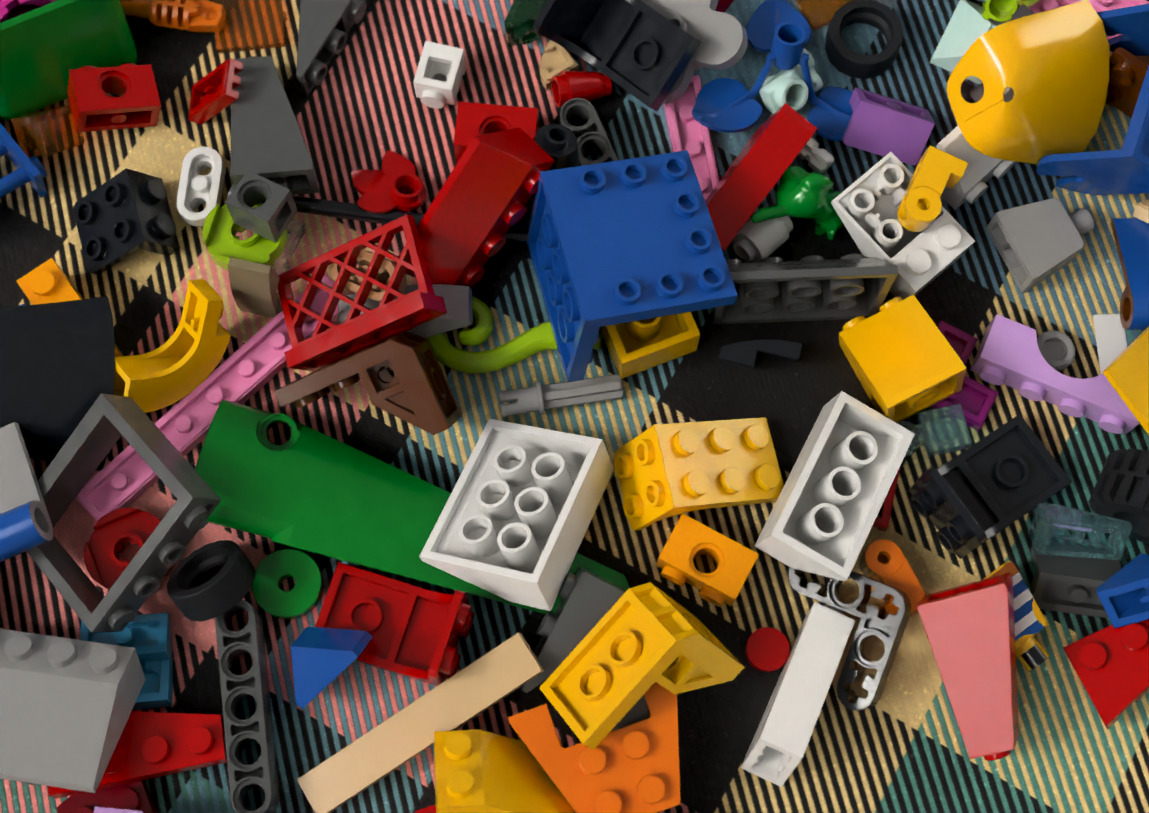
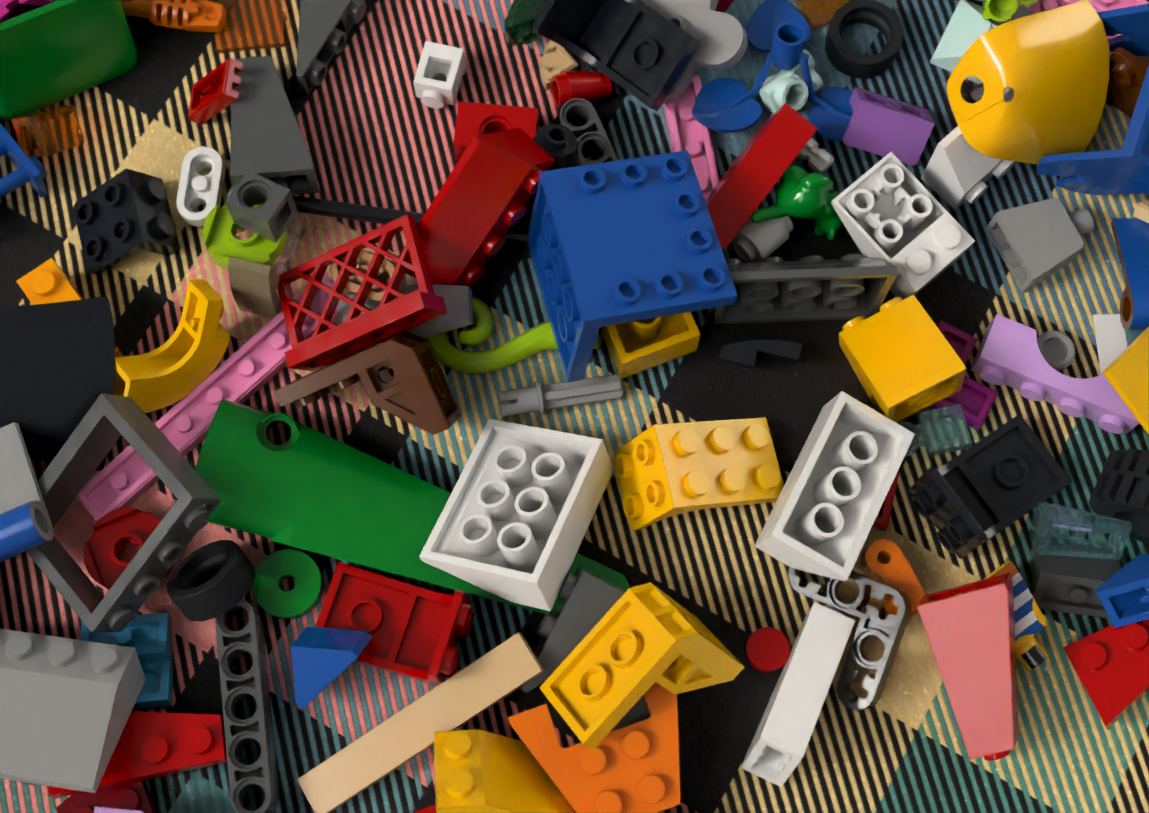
red brick [67,63,161,133] -> none
red plate [351,150,426,214] -> none
light orange brick [656,513,759,607] -> none
yellow leg [897,146,968,232] -> none

